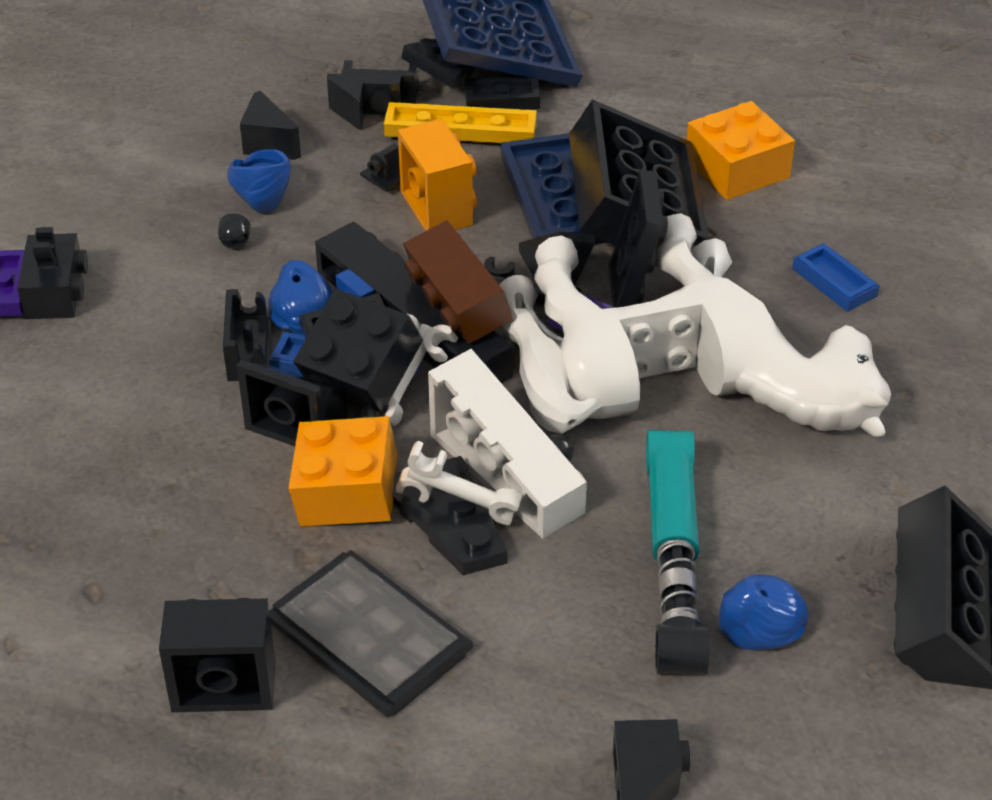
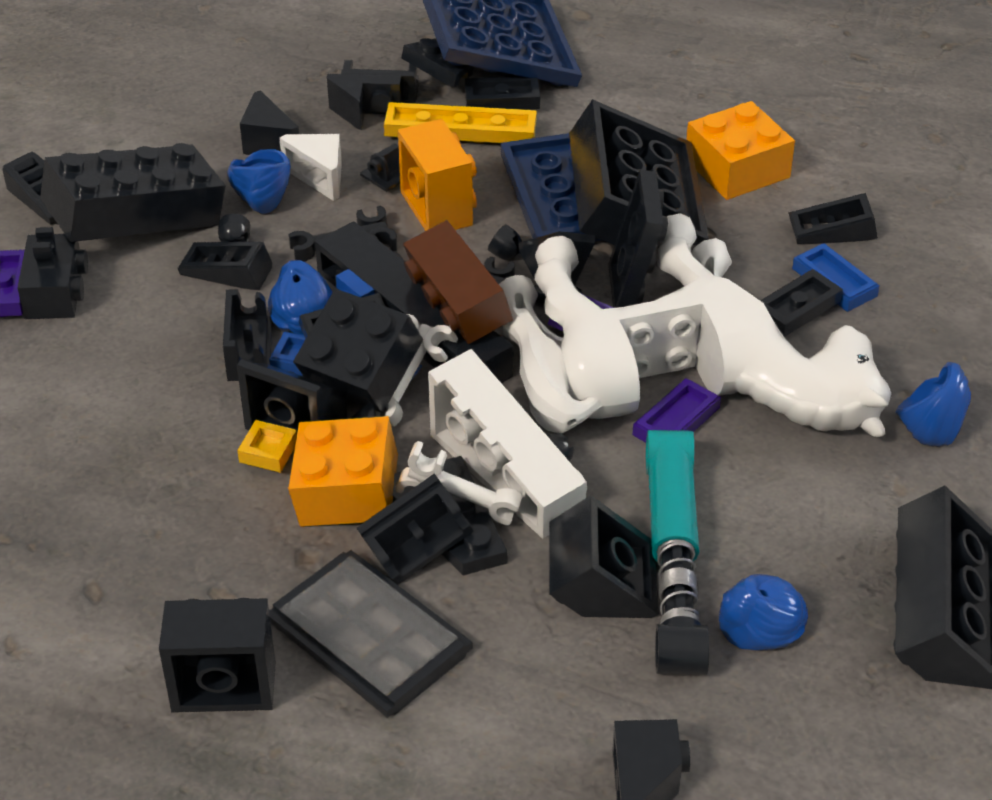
none -> black slope [2,151,56,224]
none -> black brick [40,143,226,242]
none -> black slope [178,242,272,290]
none -> yellow plate [237,420,297,473]
none -> white slope [280,134,342,201]
none -> black bar [288,206,397,262]
none -> black hinge [356,474,474,585]
none -> black hinge [488,224,522,260]
none -> black slope [549,495,658,618]
none -> dark purple tile [632,378,721,443]
none -> black plate [760,269,843,337]
none -> black slope [788,193,878,244]
none -> blue hair [895,362,971,447]

